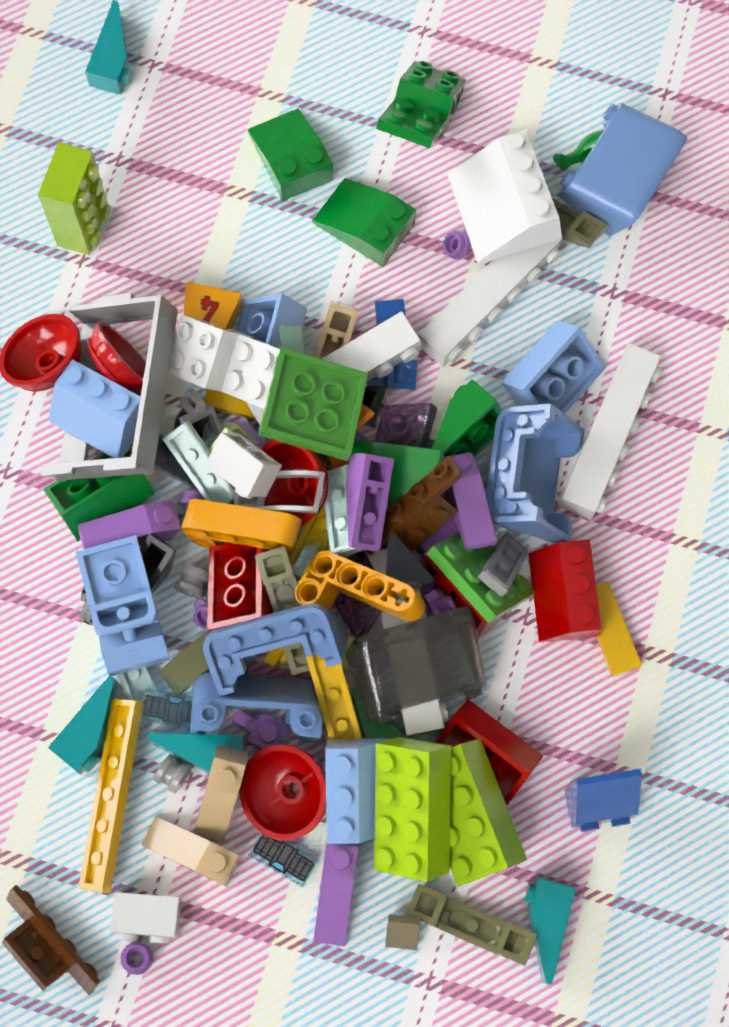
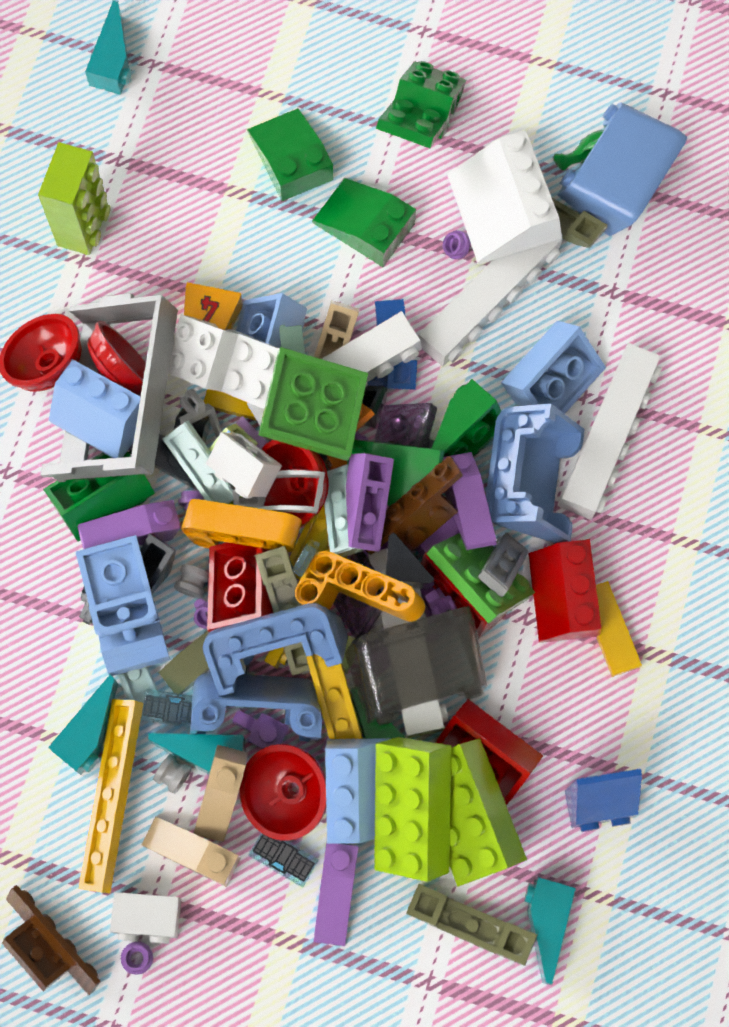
dark tan tile [385,914,421,951] -> none

